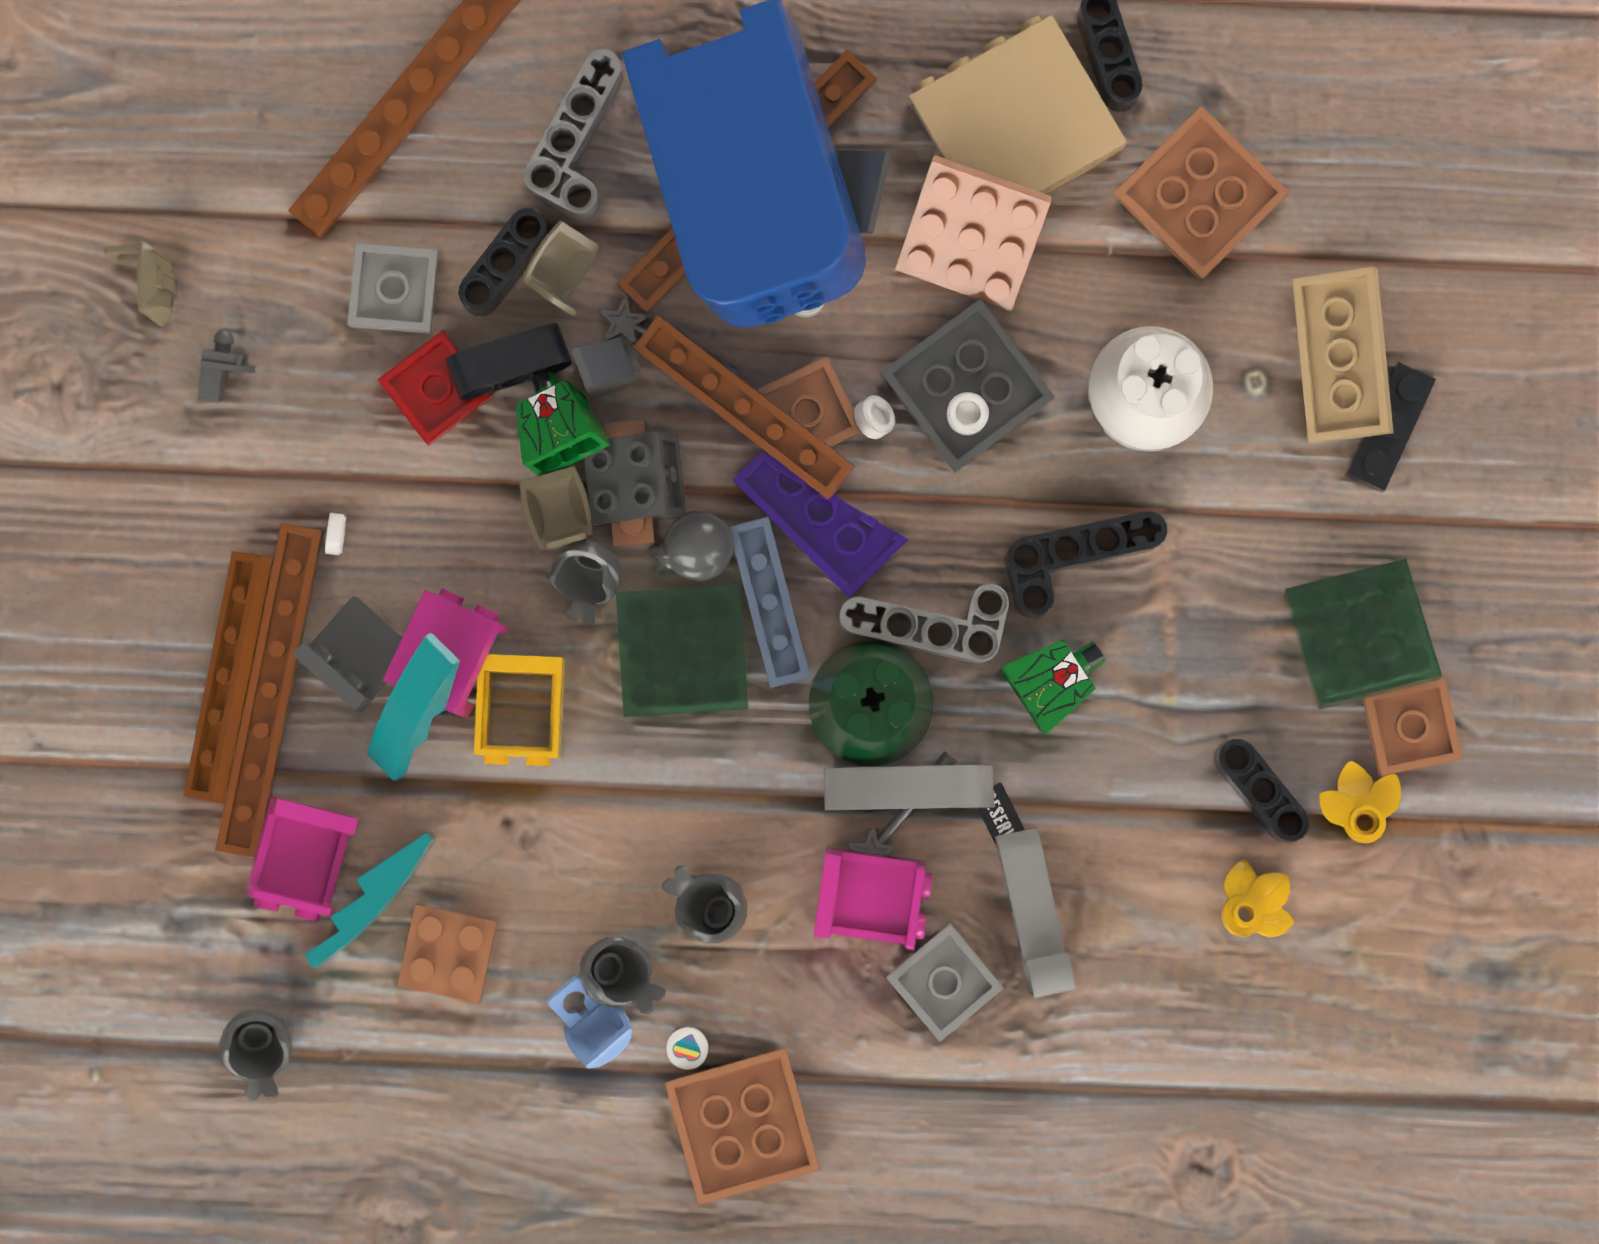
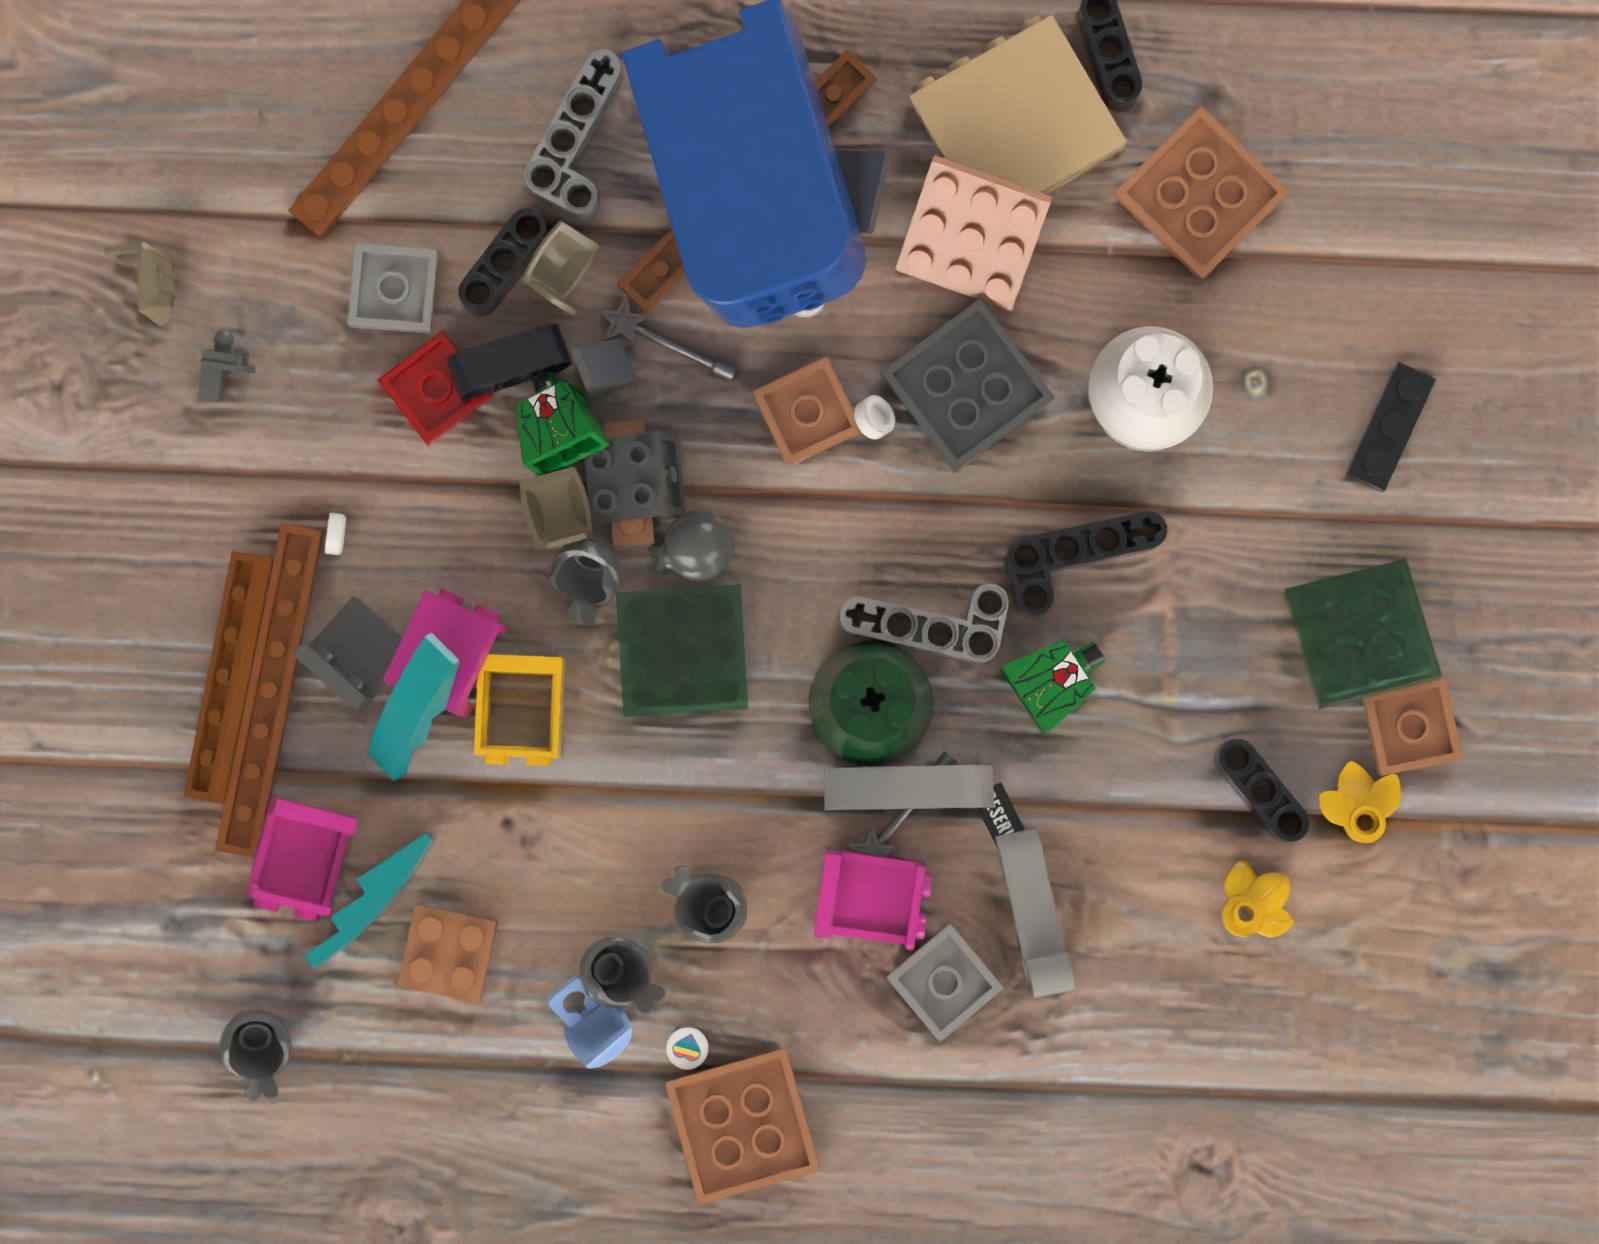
dark orange plate [633,315,855,500] -> none
sand blue plate [729,516,811,689] -> none
dark purple wing [733,451,909,599] -> none
white tile [947,392,989,435] -> none
tan plate [1292,267,1393,444] -> none

